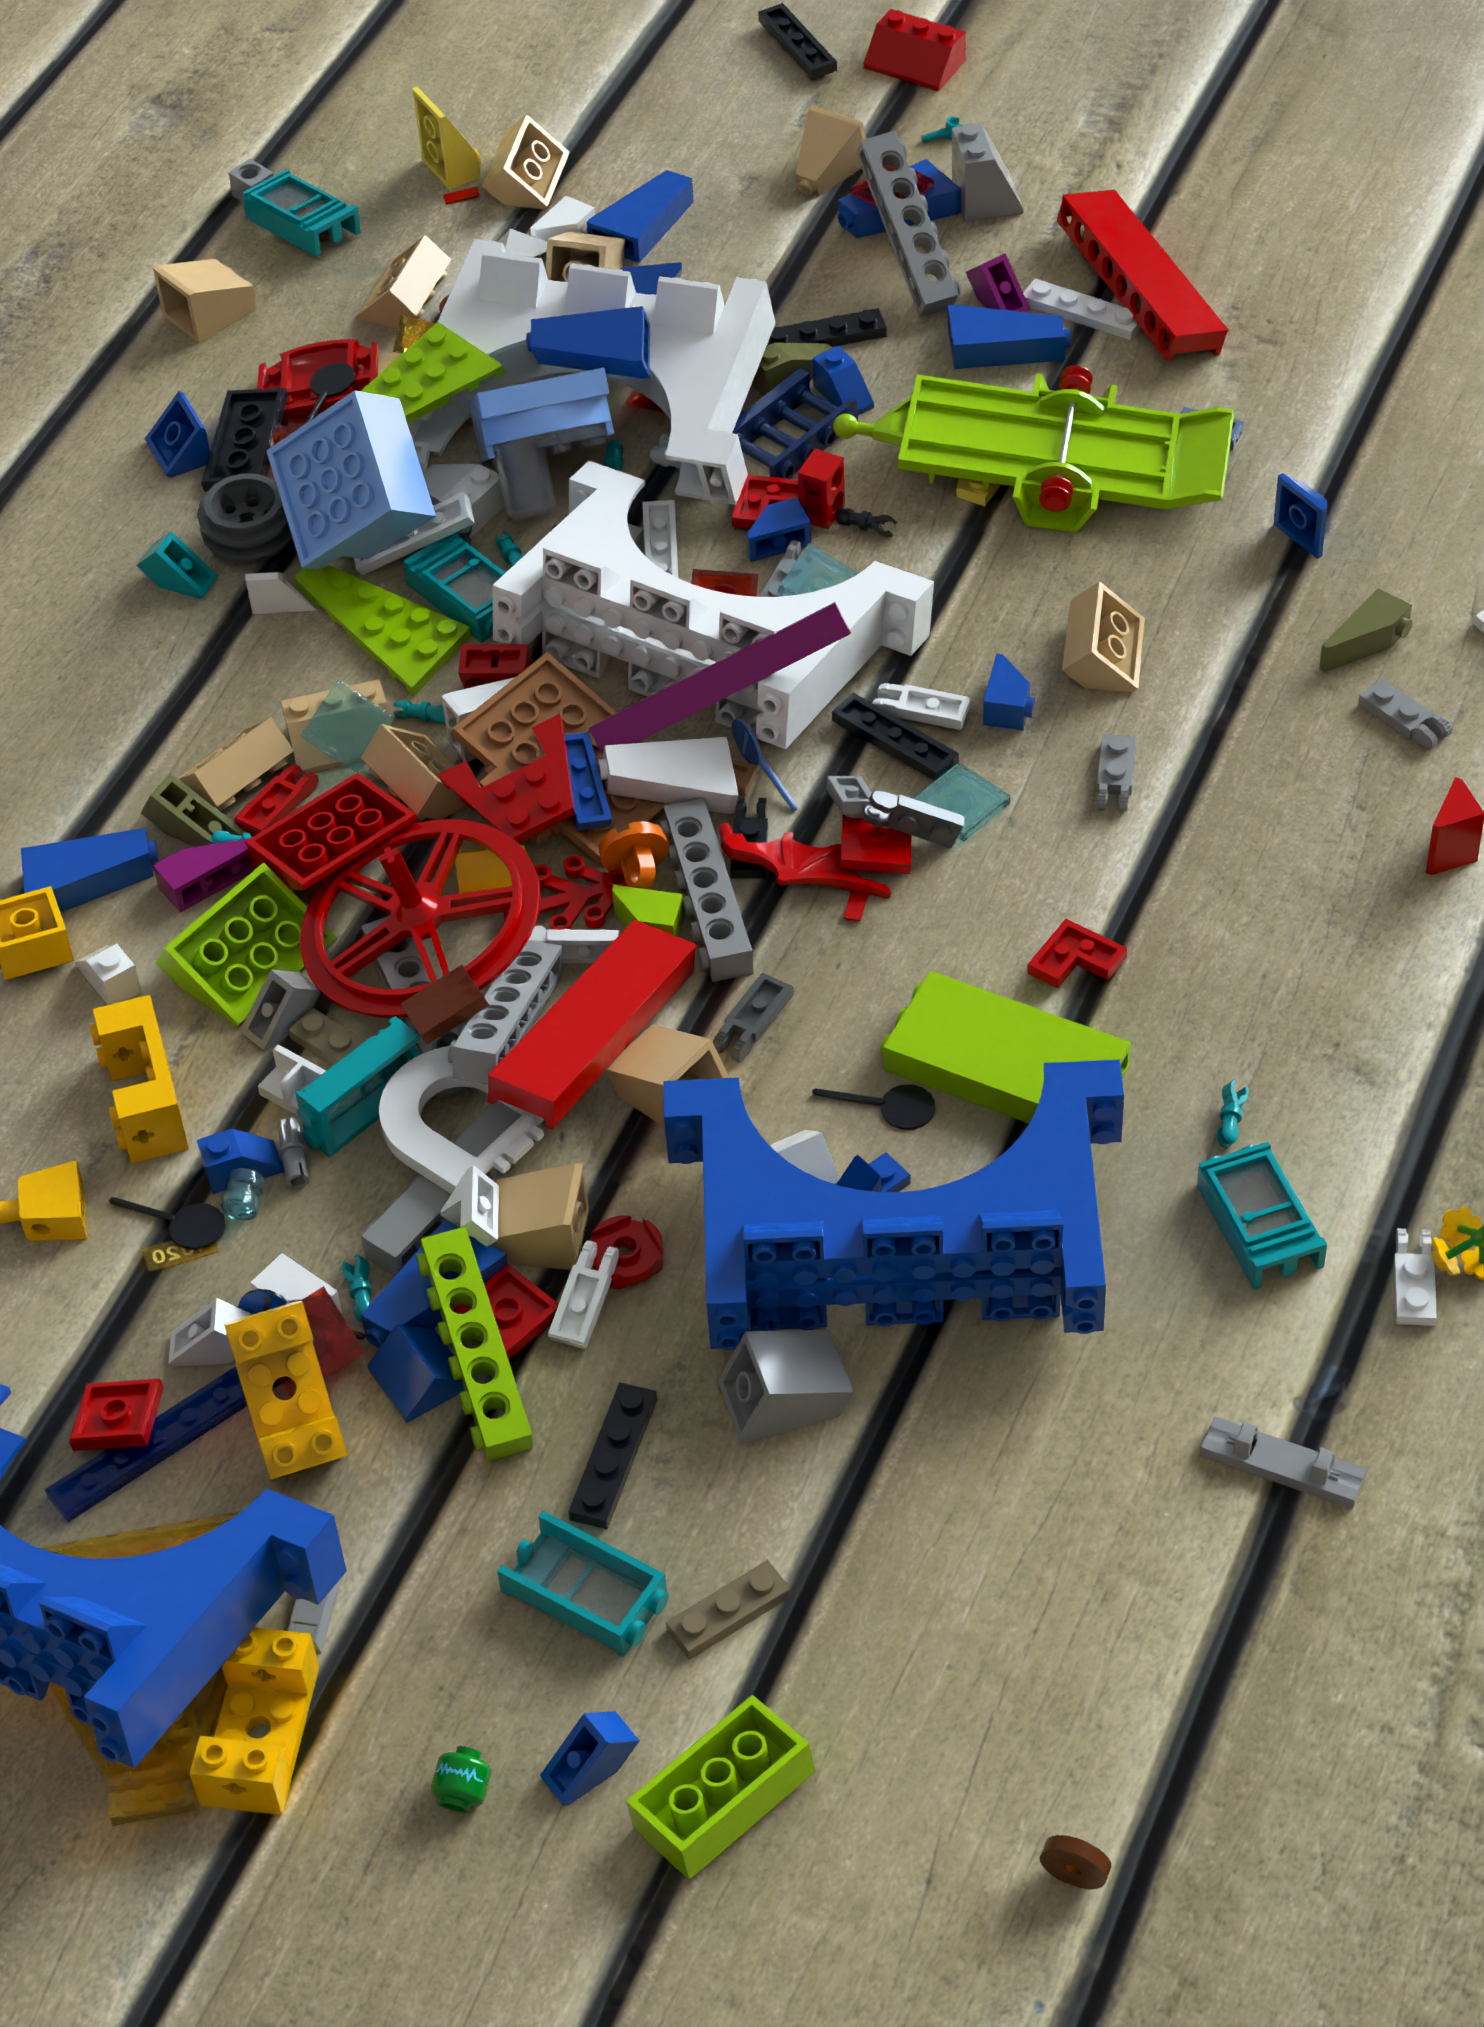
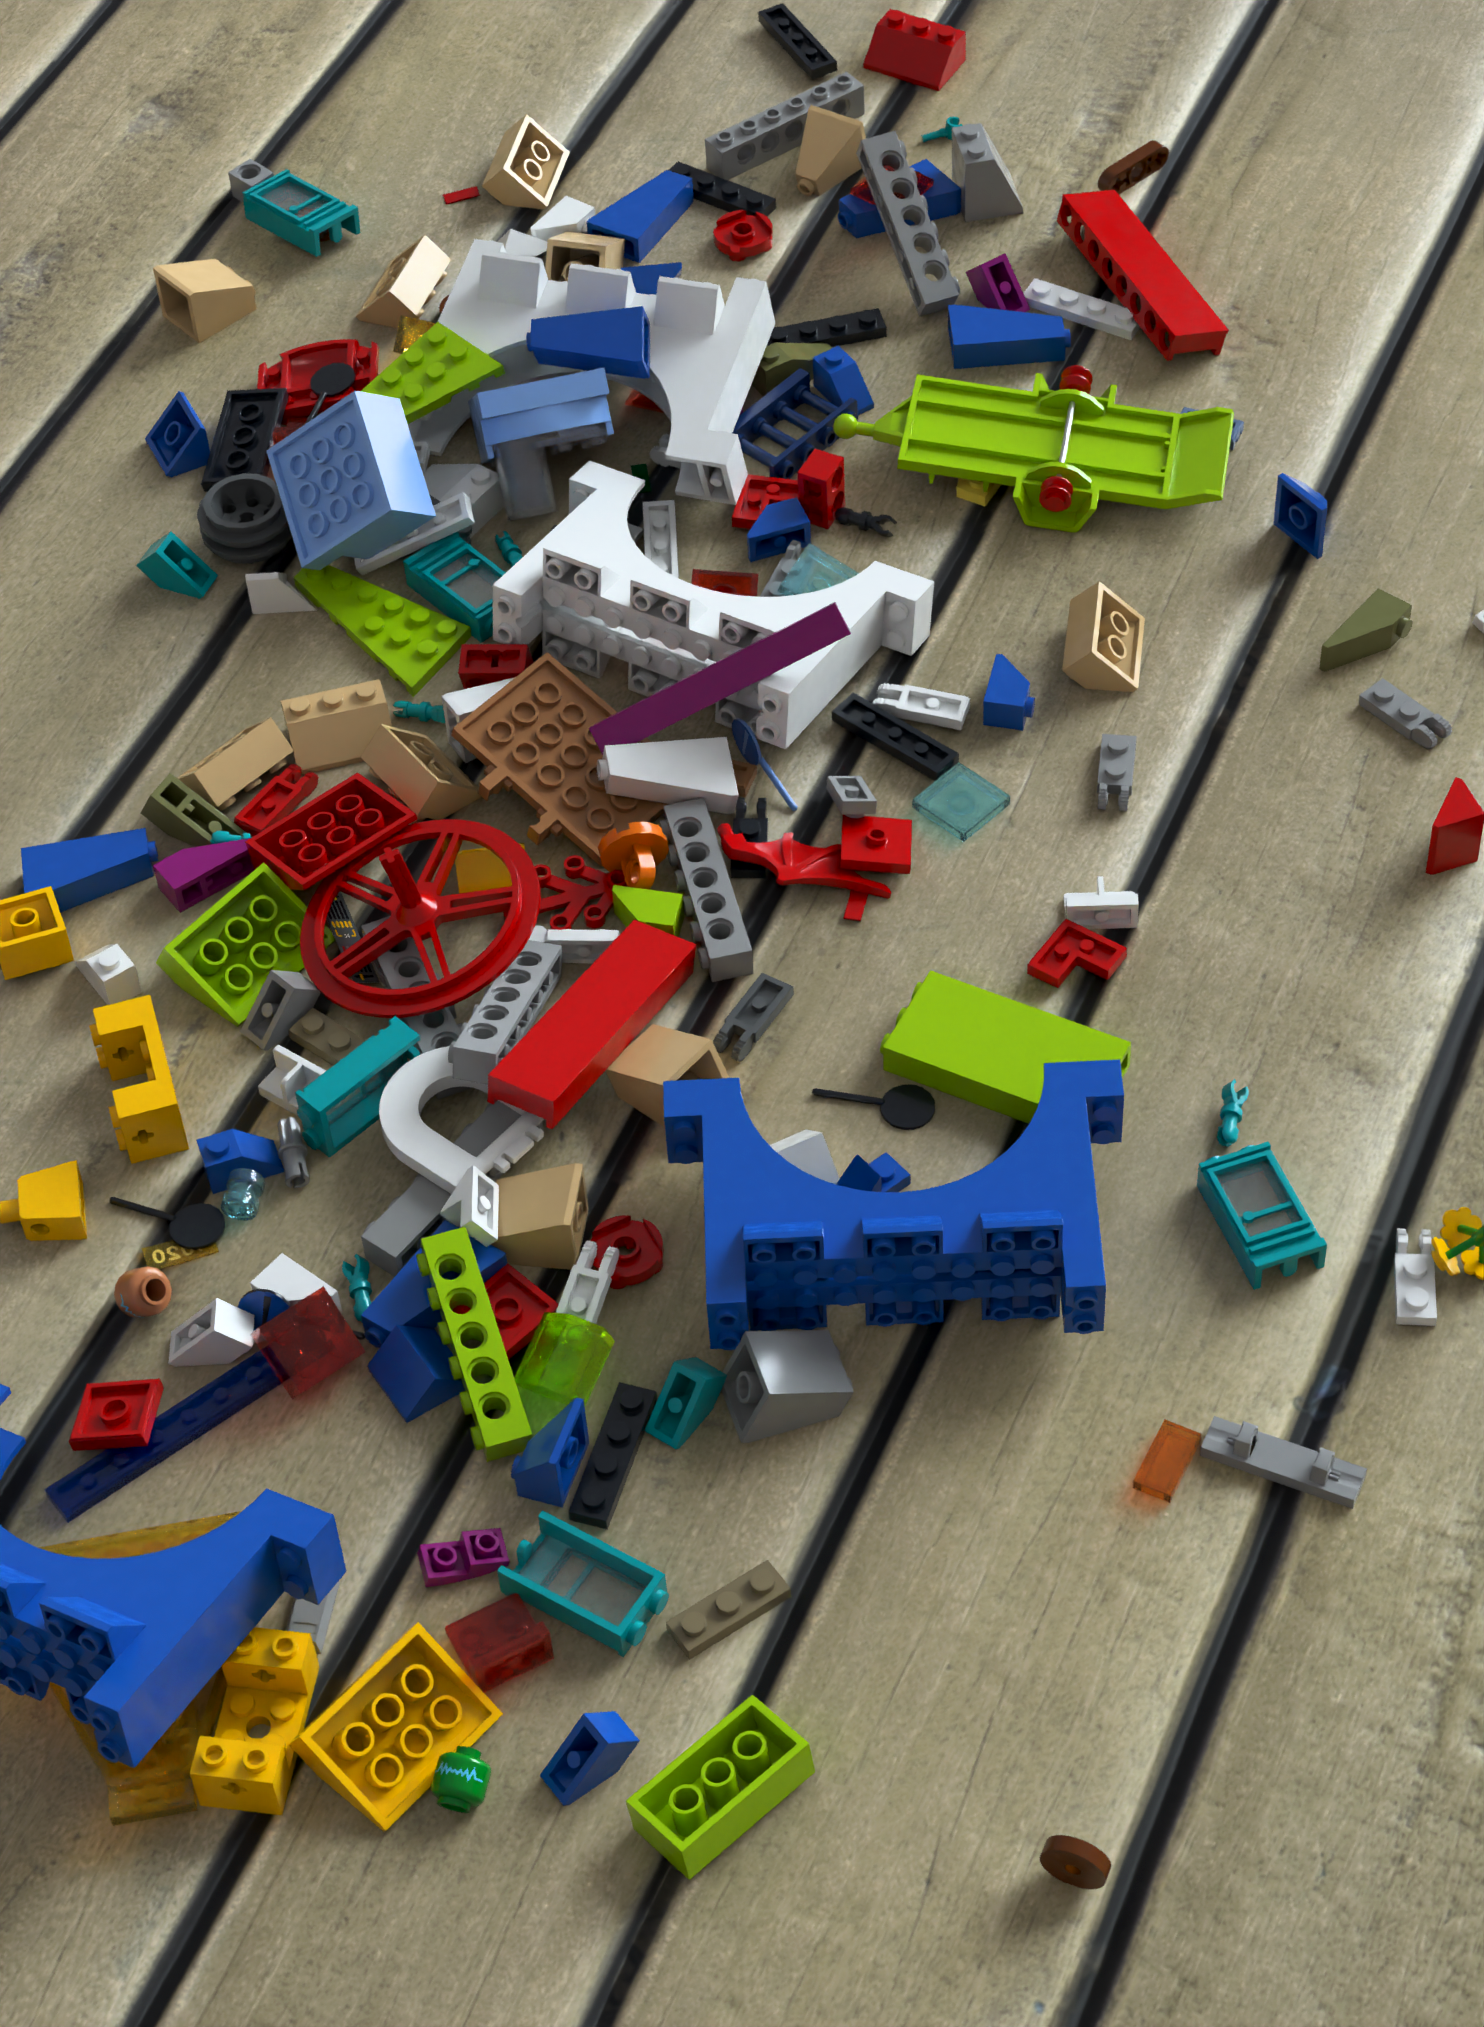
yellow plate [223,1300,348,1480] -> none
clear light blue tile [300,679,395,773] -> none
copper tile [401,965,489,1045] -> none
light yellow slope [412,87,481,190] -> none
red wing [438,714,576,843] -> none
blue plate [565,732,612,831] -> none
teal piece [604,439,624,472] -> none
dark grey hinge [861,790,965,848] -> none
none -> nougat head [114,1266,172,1318]
none -> yellow slope [289,1622,503,1832]
none -> dark grey sticker [326,892,380,983]
none -> magenta slope [417,1528,510,1587]
none -> clear red bracket [445,1593,554,1693]
none -> blue slope [511,1397,590,1507]
none -> clear neon green slope [514,1312,615,1407]
none -> dark green piece [631,463,651,493]
none -> teal slope [644,1357,727,1449]
none -> black plate [668,161,776,217]
none -> light grey brick [705,72,865,180]
none -> red plate [713,210,773,262]
none -> white panel [1064,876,1139,929]
none -> reddish brown beam [1098,140,1169,194]
none -> clear orange tile [1133,1419,1202,1503]

